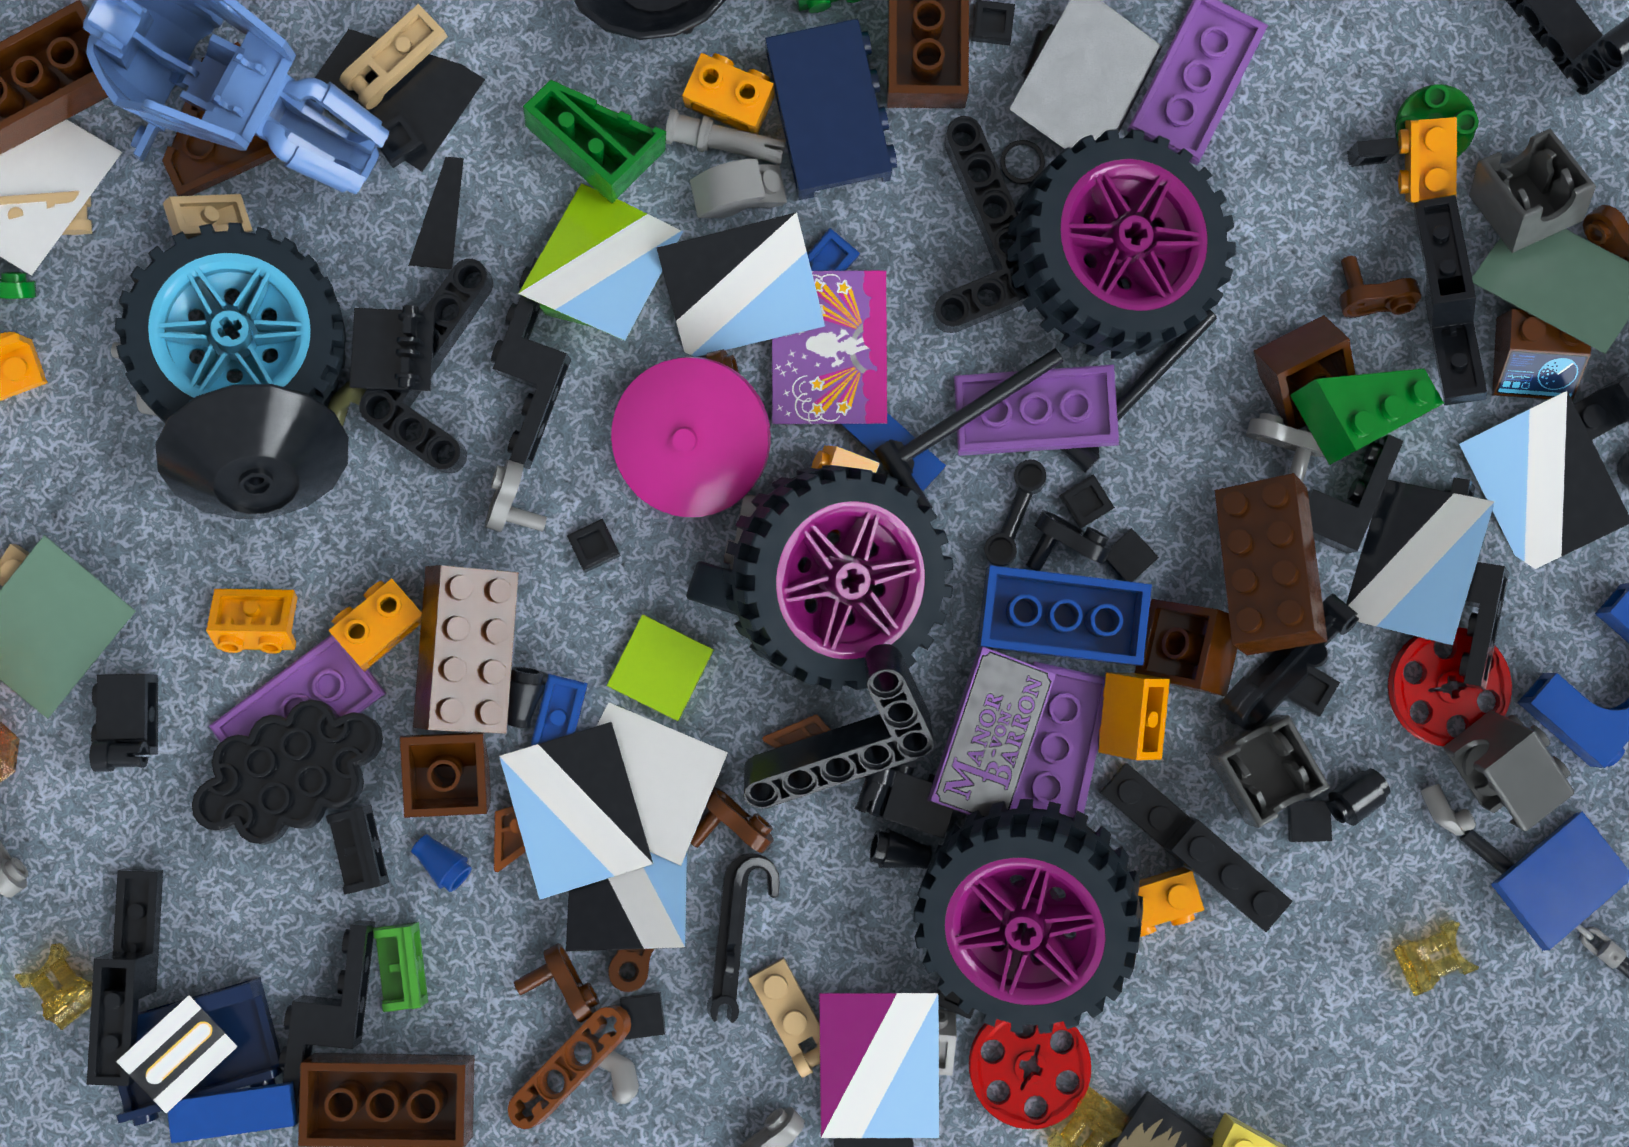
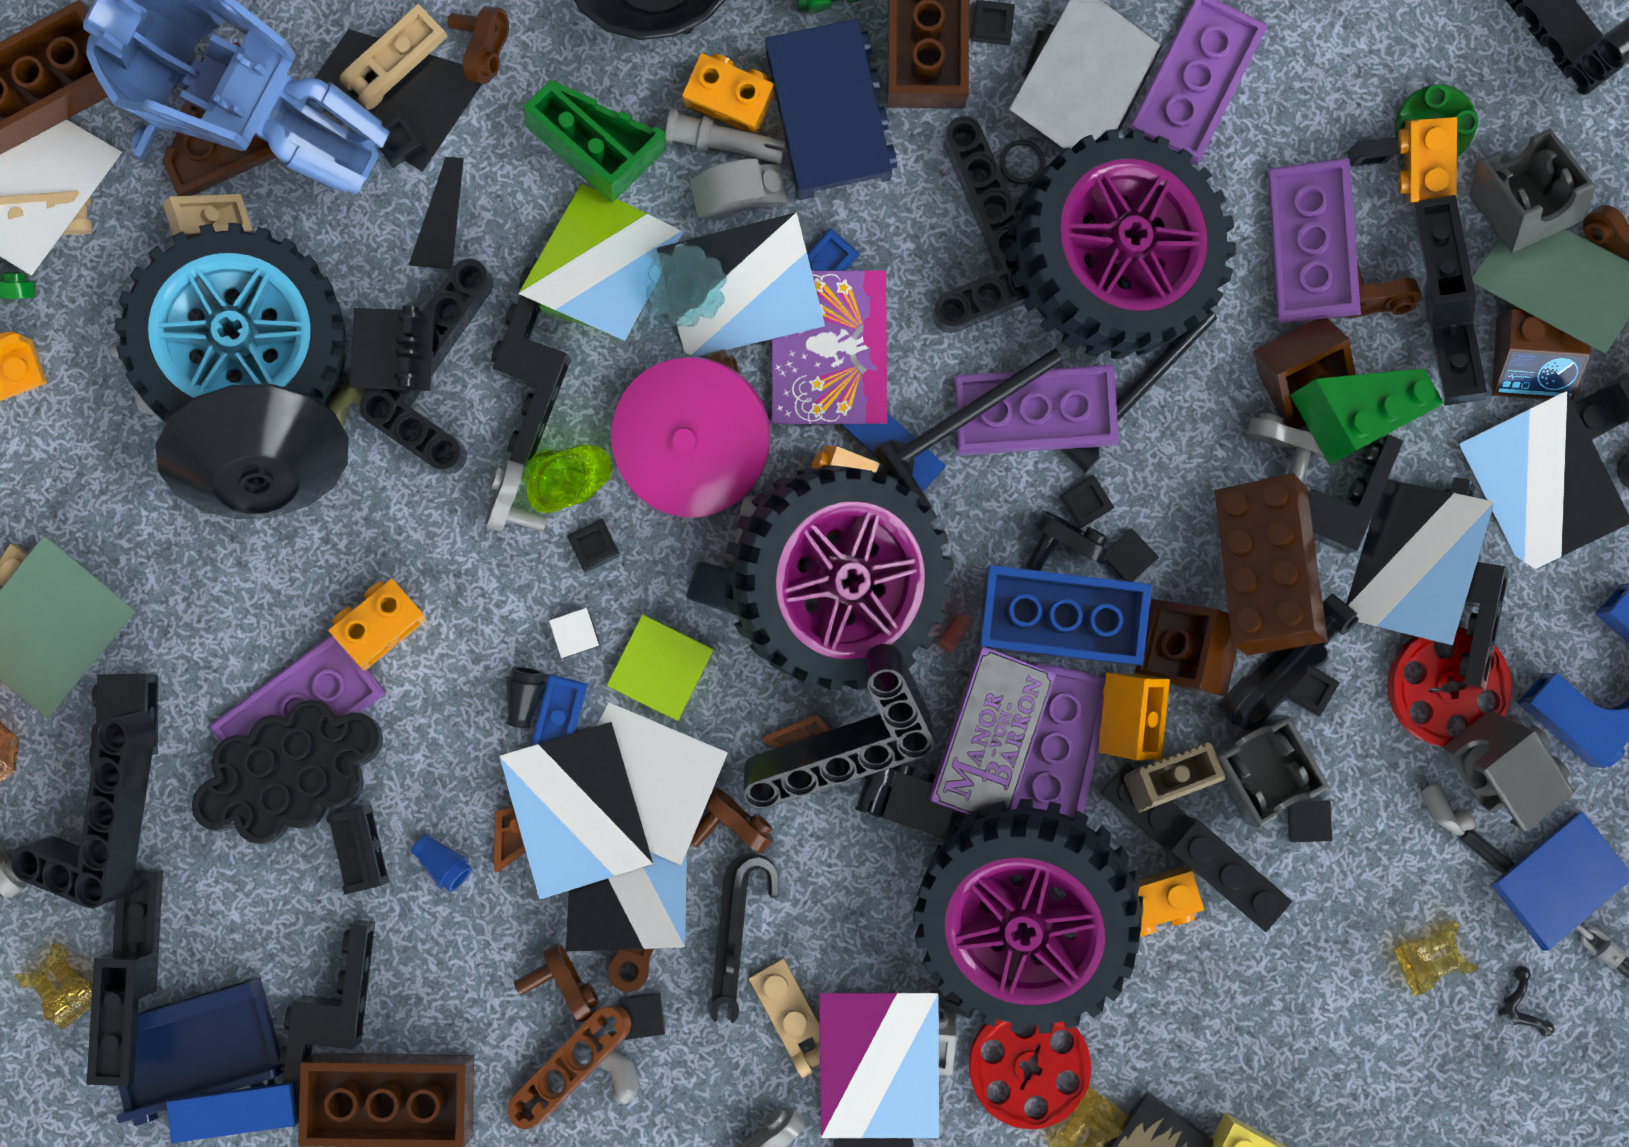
sticker [116,995,238,1113] -> none
light orange bracket [206,589,298,654] -> none
bright green hinge [373,922,428,1012] -> none
reddish brown slope [400,732,491,818] -> none
brick [413,565,519,734] -> none
black cone [870,828,932,869] -> none
black bar [984,459,1046,566] -> none
black brick [1328,768,1391,826] -> none
none -> black beam [11,710,155,909]
none -> reddish brown piece [448,6,509,84]
none -> clear neon green piece [521,444,612,514]
none -> white tile [549,608,601,658]
none -> clear light blue plant [646,244,727,327]
none -> clear red tile [937,613,973,655]
none -> dark tan brick [1124,742,1225,813]
none -> medium lavender tile [1268,158,1361,324]
none -> black piece [1498,966,1555,1036]

